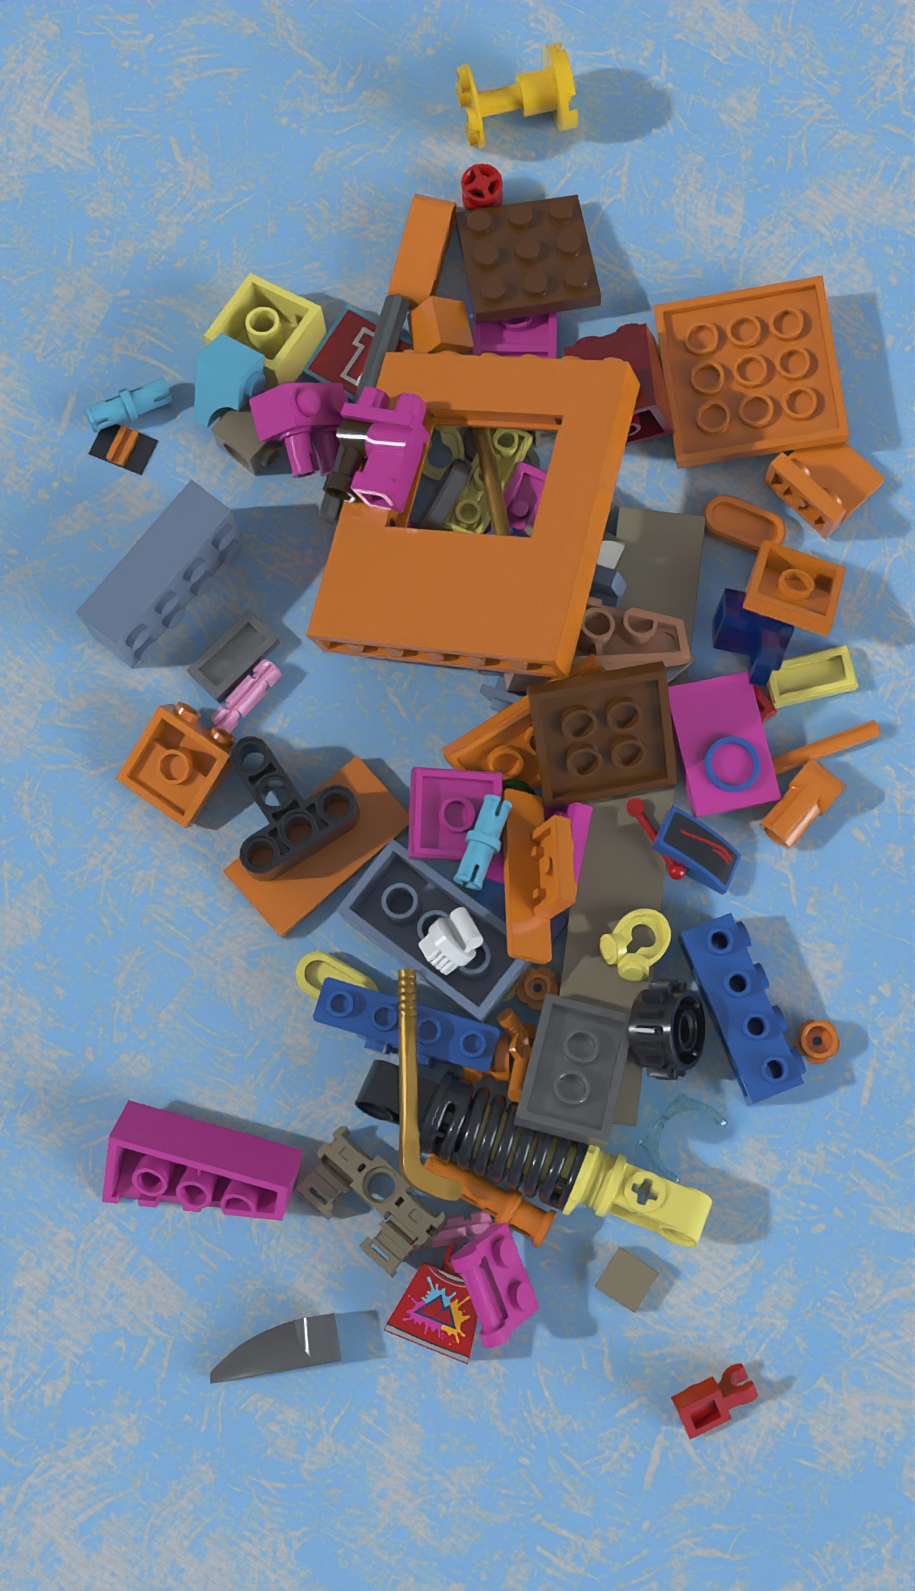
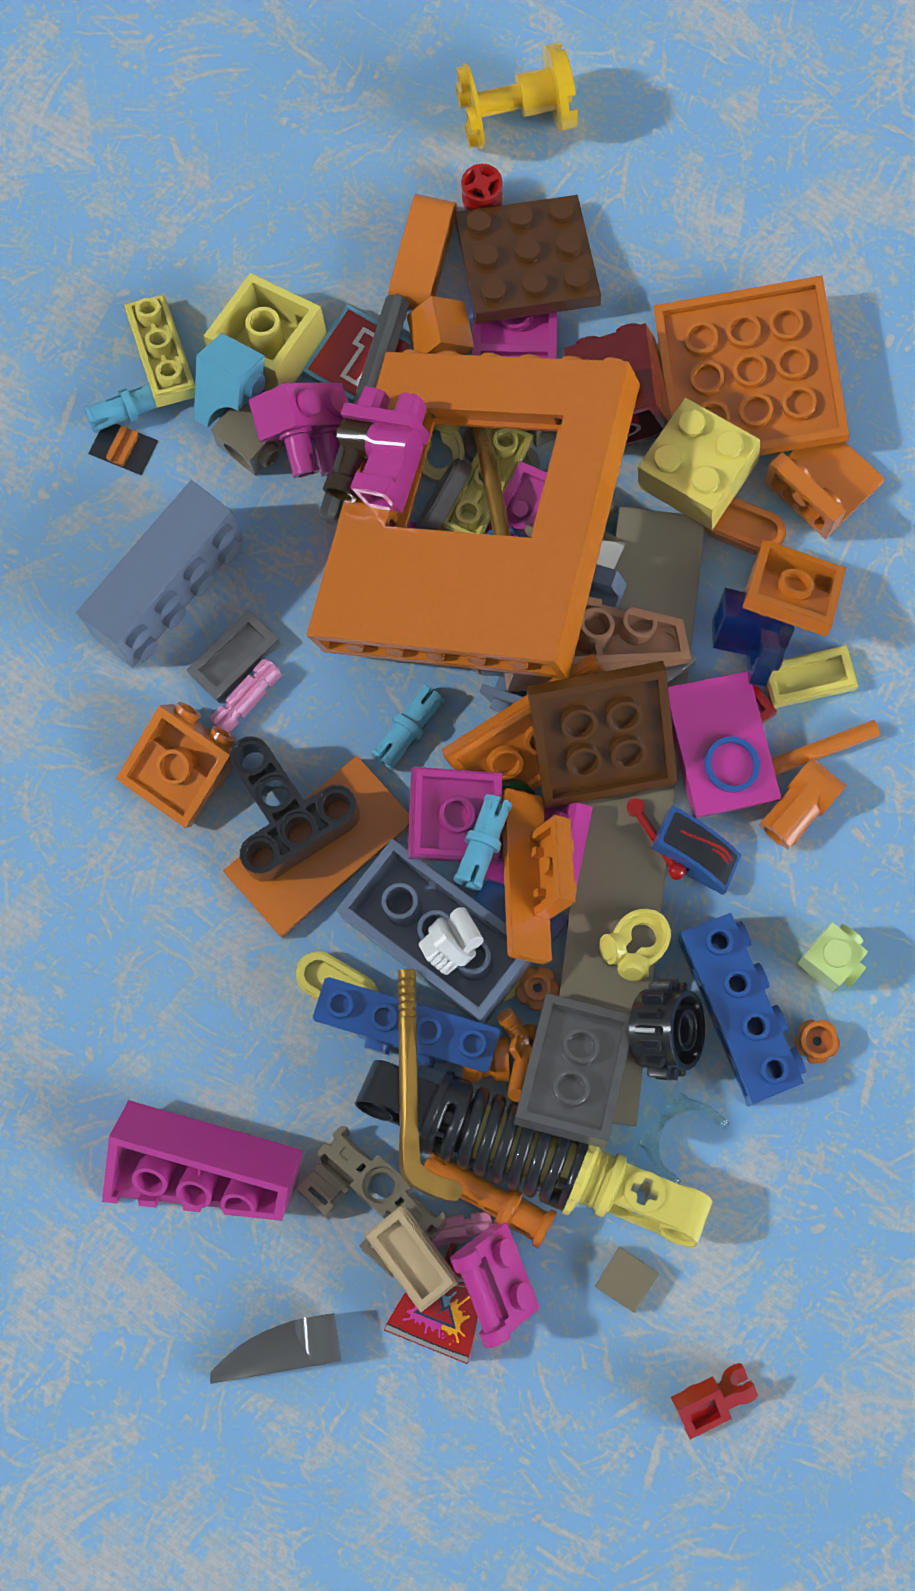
none -> light yellow tile [124,294,195,408]
none -> tan tile [364,1204,460,1312]
none -> medium azure pin [371,684,445,770]
none -> light yellow brick [637,397,760,530]
none -> yellowish green brick [796,922,869,992]

